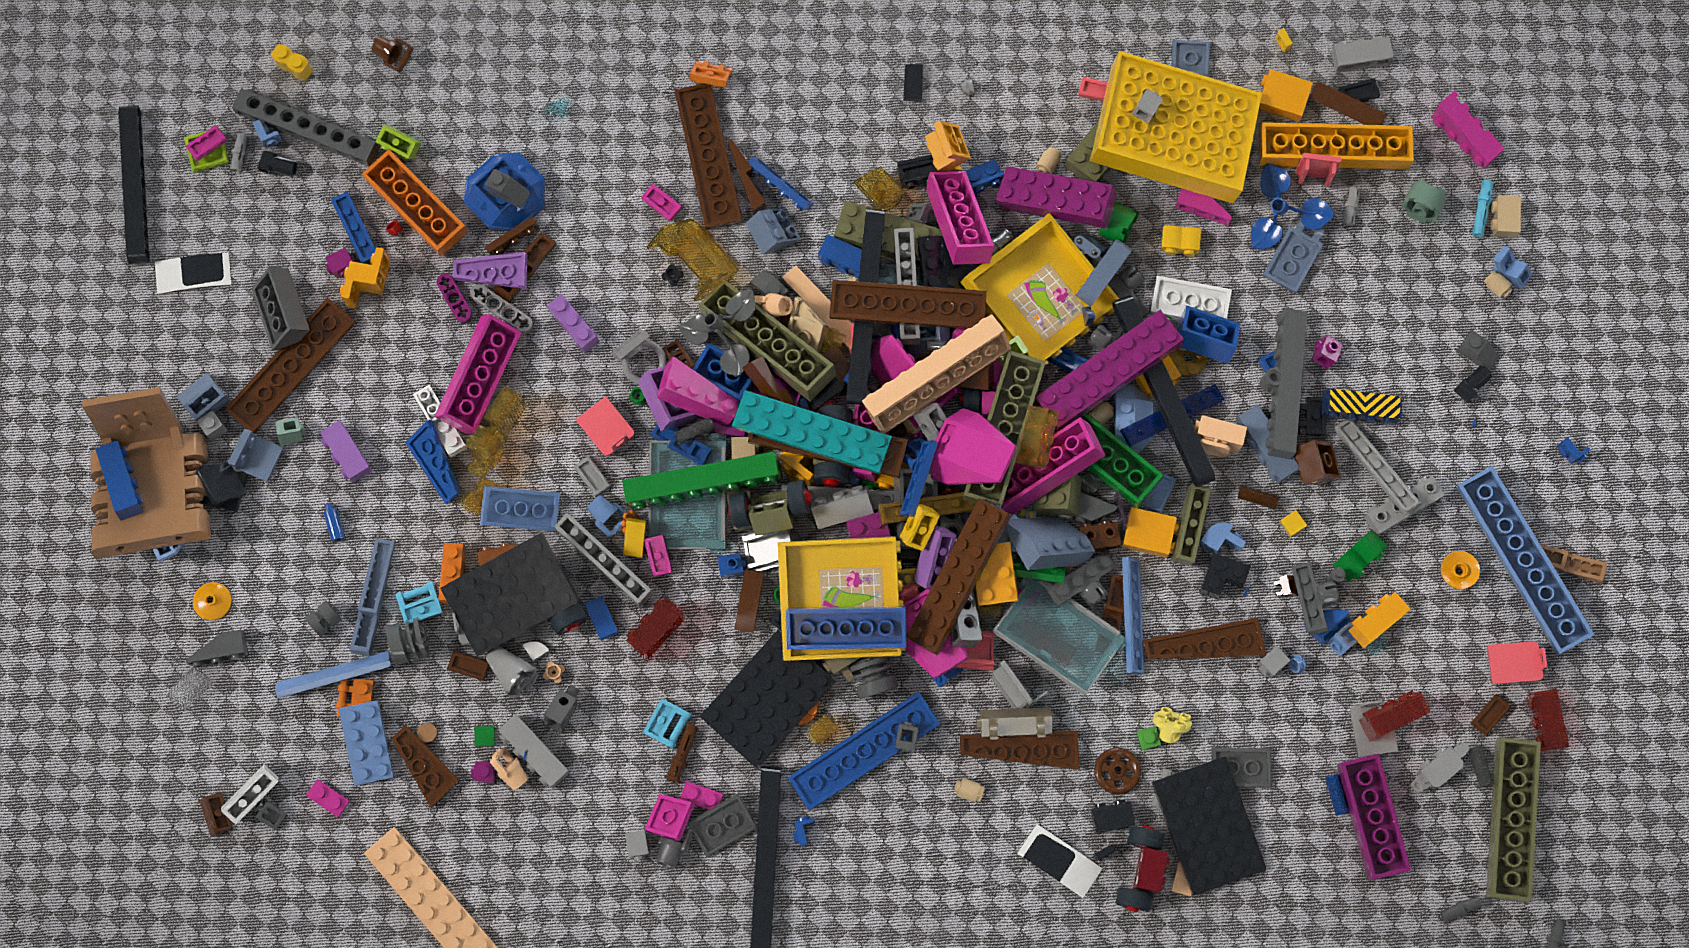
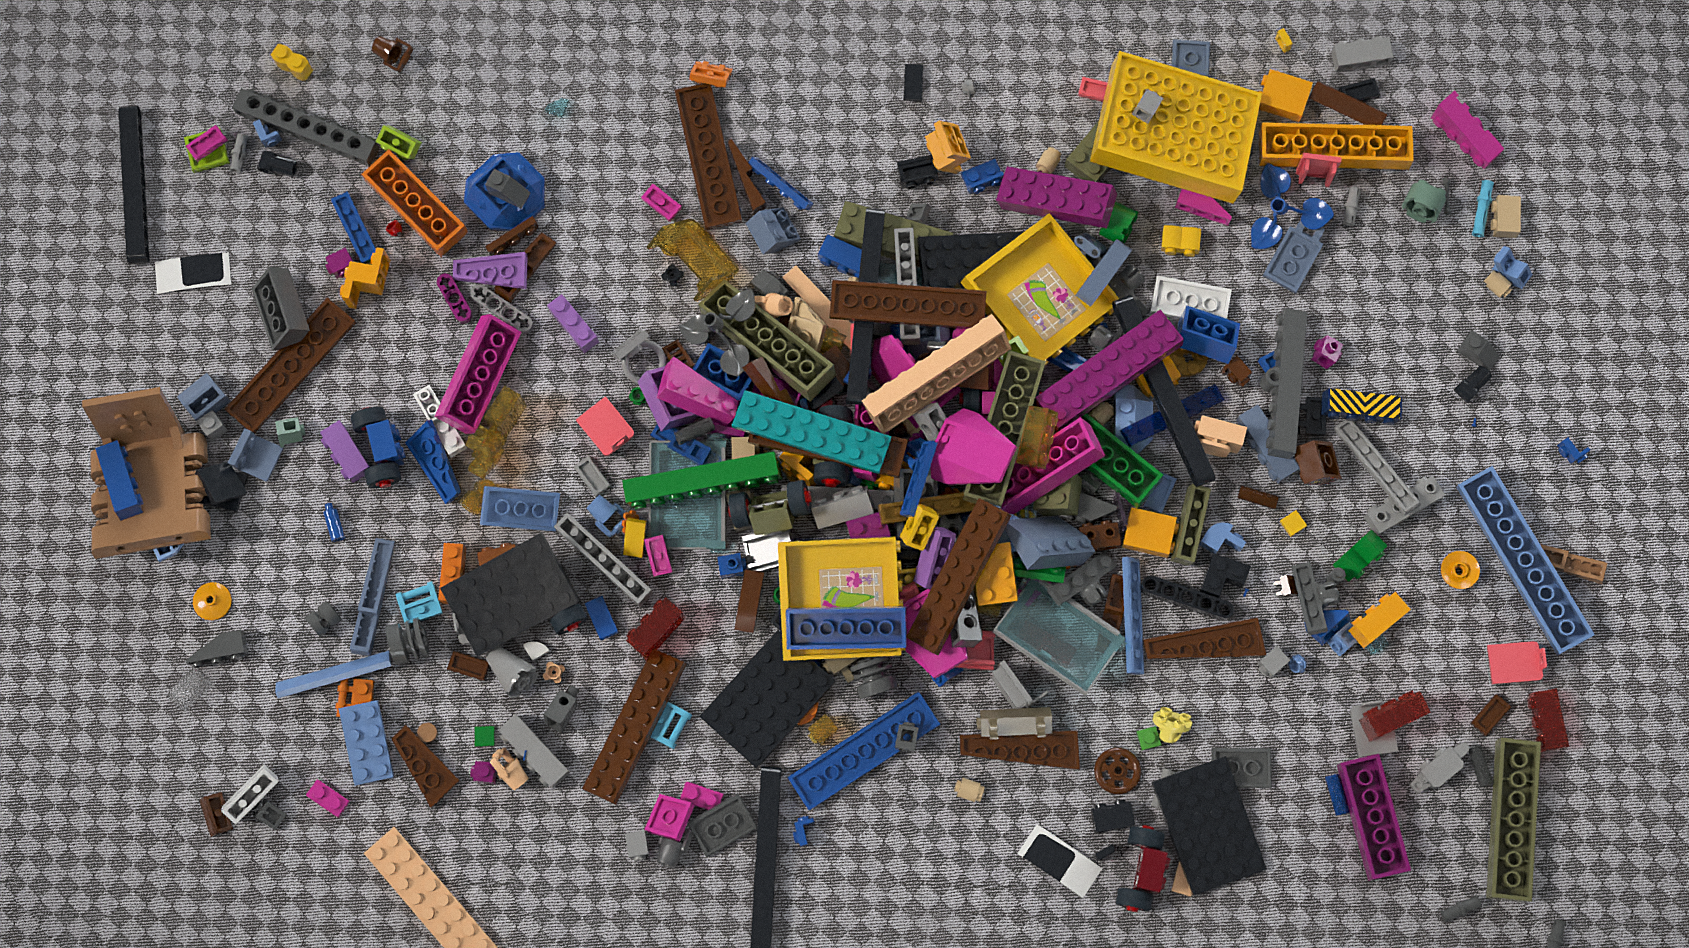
reddish brown pin [664,723,699,784] -> none
clear yellow slope [853,166,905,213] -> none
dark pink brick [926,171,994,265] -> none
flat silver pin [991,229,1013,257] -> none
dark blue tile [1082,306,1095,326] -> none
none -> brick [351,407,406,488]
none -> reddish brown plate [582,649,687,805]
none -> black beam [1141,576,1234,621]
none -> reddish brown brick [1221,356,1252,387]
none -> dark grey hinge [1443,177,1451,215]

